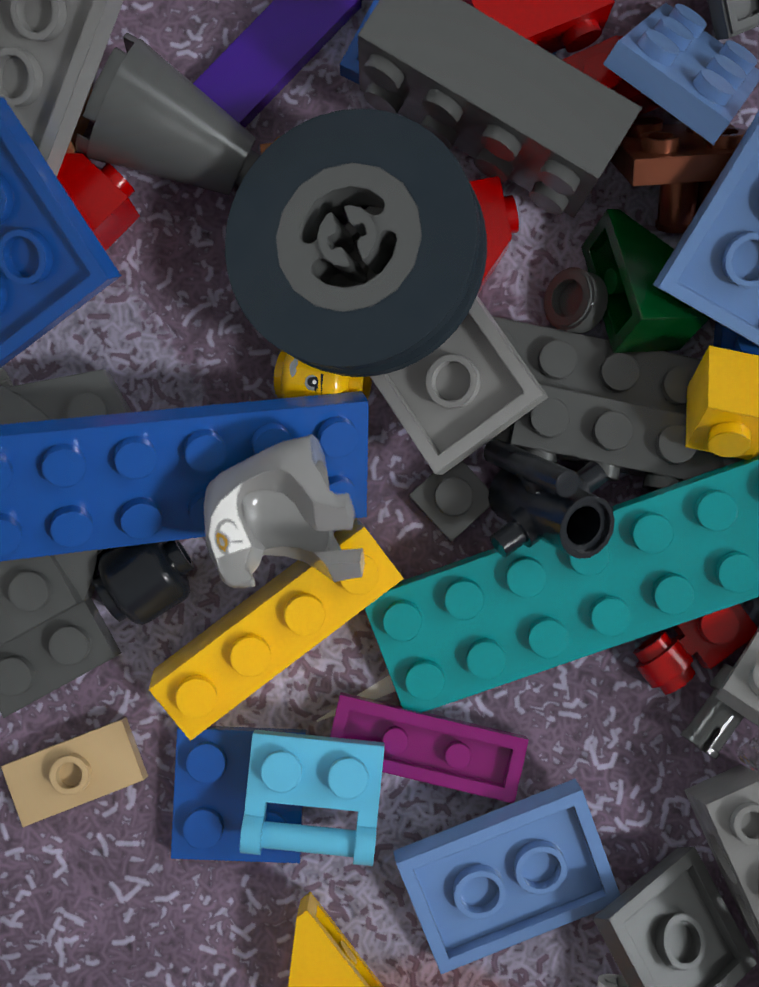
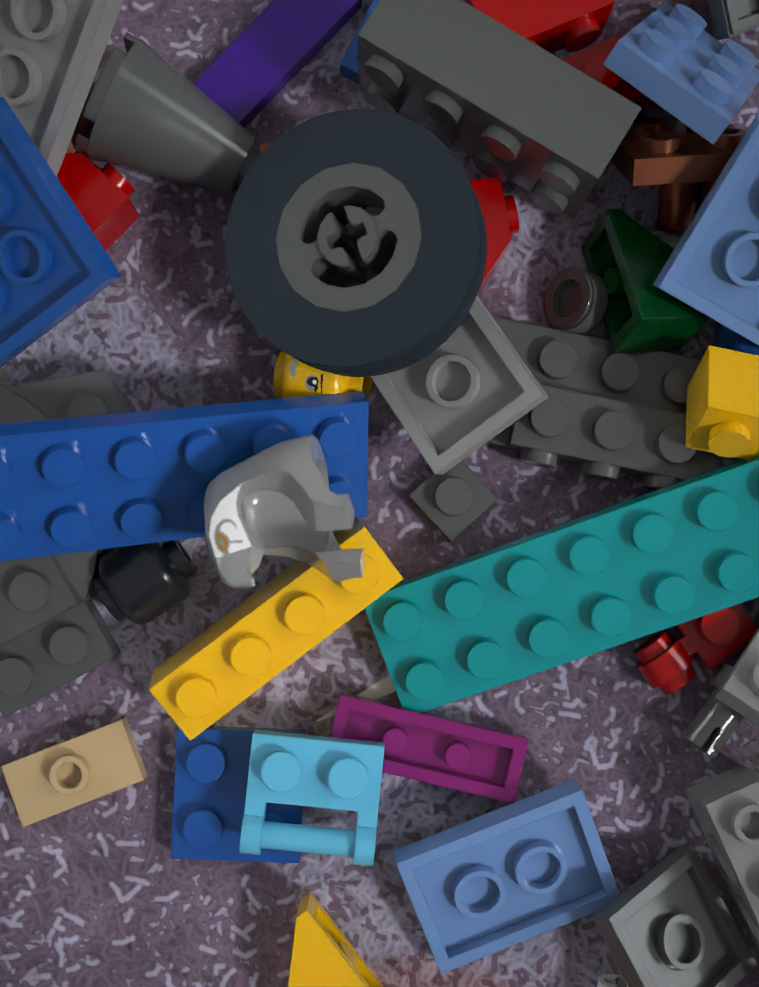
black pin [484,439,615,559] -> none

